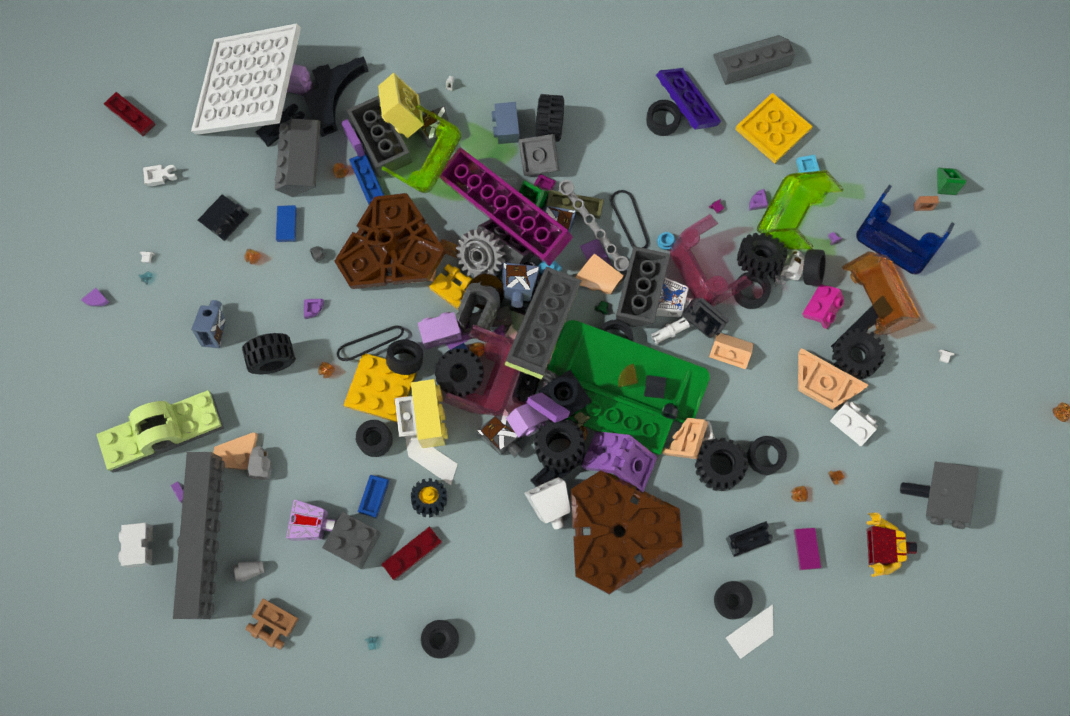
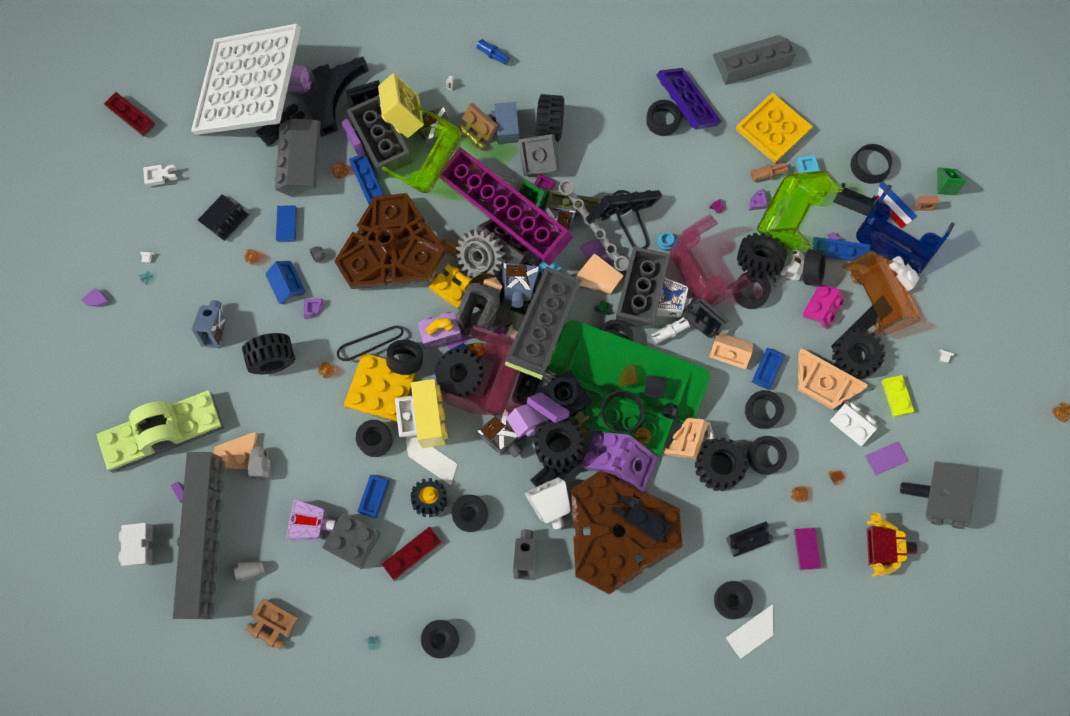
none -> blue panel [266,261,306,304]
none -> black hinge [345,80,380,108]
none -> yellow arm [424,317,454,336]
none -> black tyre [451,495,488,532]
none -> medium nougat plate [457,103,499,151]
none -> blue axle [476,39,509,65]
none -> light nougat slope [482,277,502,294]
none -> dark grey torso [513,529,536,580]
none -> black wing [586,190,662,224]
none -> black tyre [601,390,644,433]
none -> black hinge [612,496,670,543]
none -> clear orange hinge [635,428,651,445]
none -> black tyre [745,390,784,429]
none -> nougat axle [751,162,788,182]
none -> blue tile [751,348,785,390]
none -> blue tile [811,237,871,263]
none -> black hinge [833,182,877,216]
none -> black tyre [850,144,892,184]
none -> medium lavender sticker [866,442,909,475]
none -> sticker [876,181,917,229]
none -> neon yellow plate [882,375,914,417]
none -> white plate [889,256,919,291]

